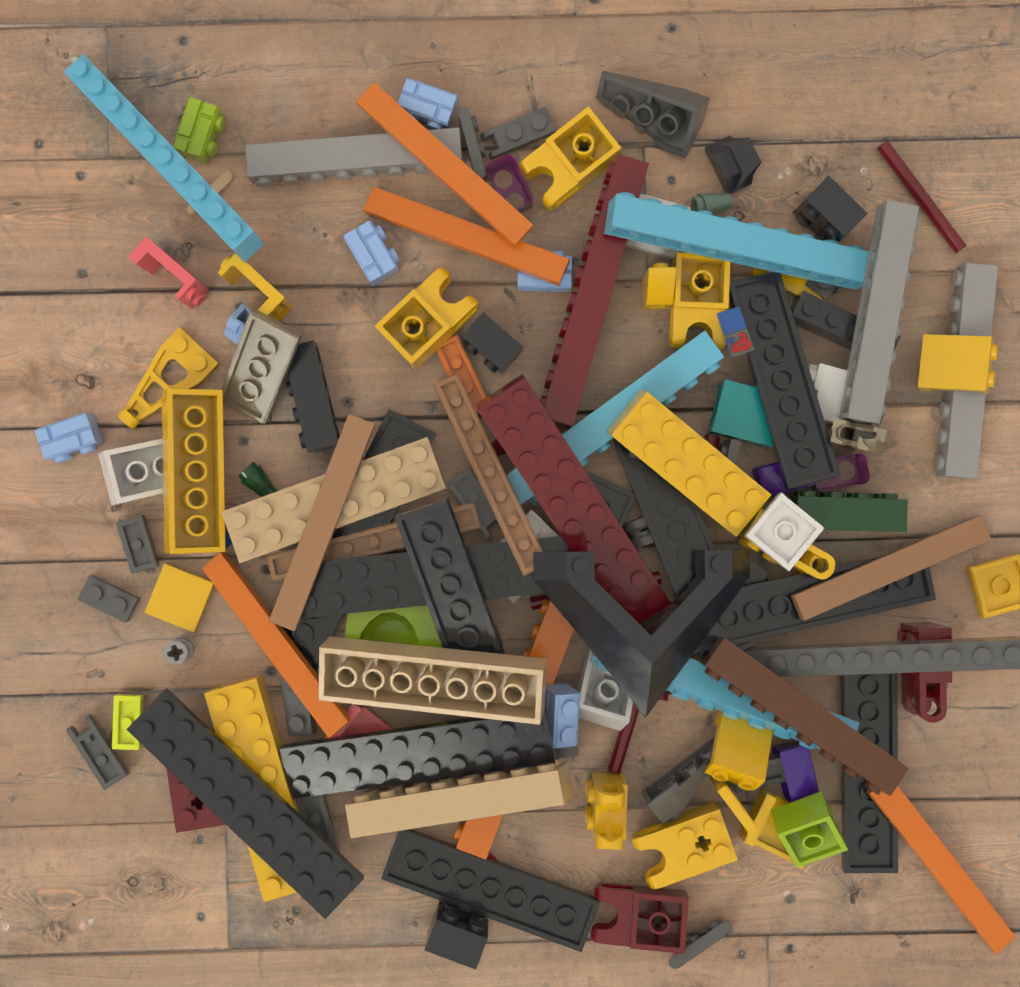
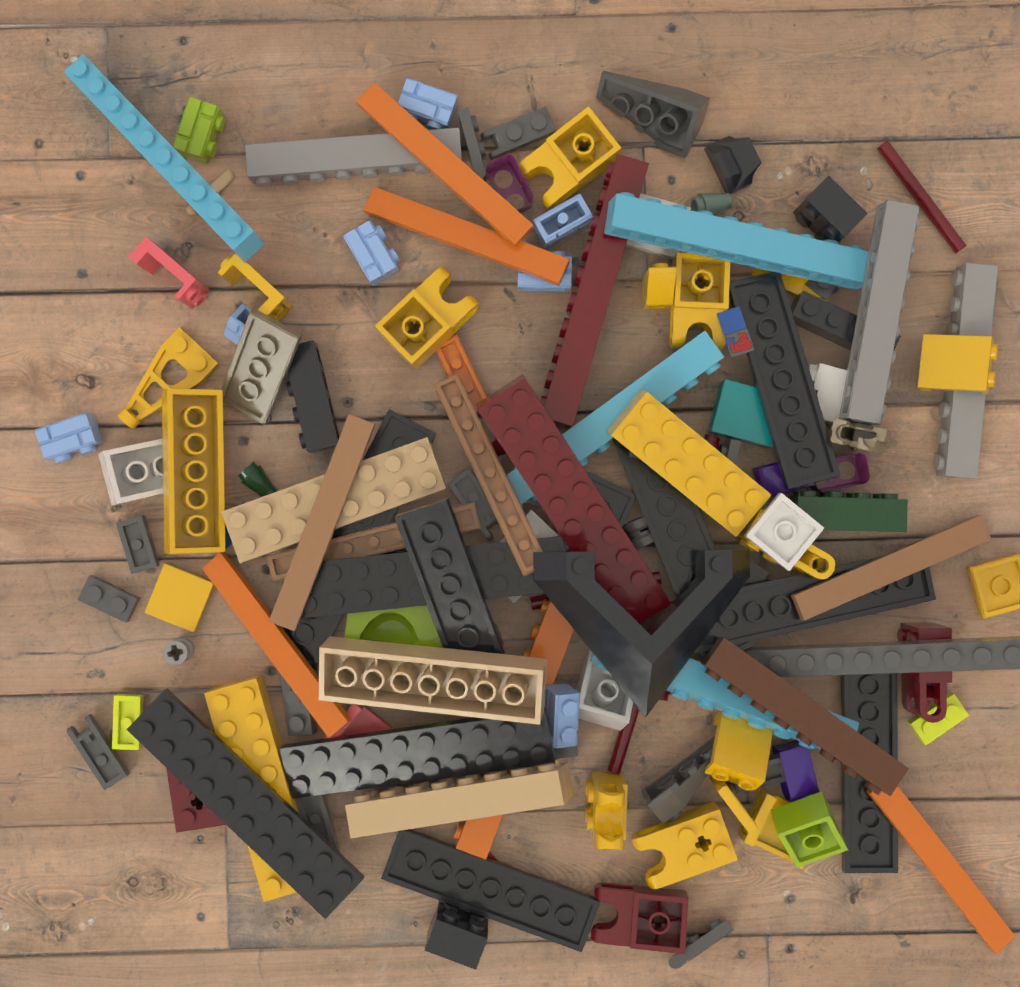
black brick [462,312,524,374] -> none
none -> light blue brick [532,193,593,249]
none -> neon yellow plate [908,692,969,745]

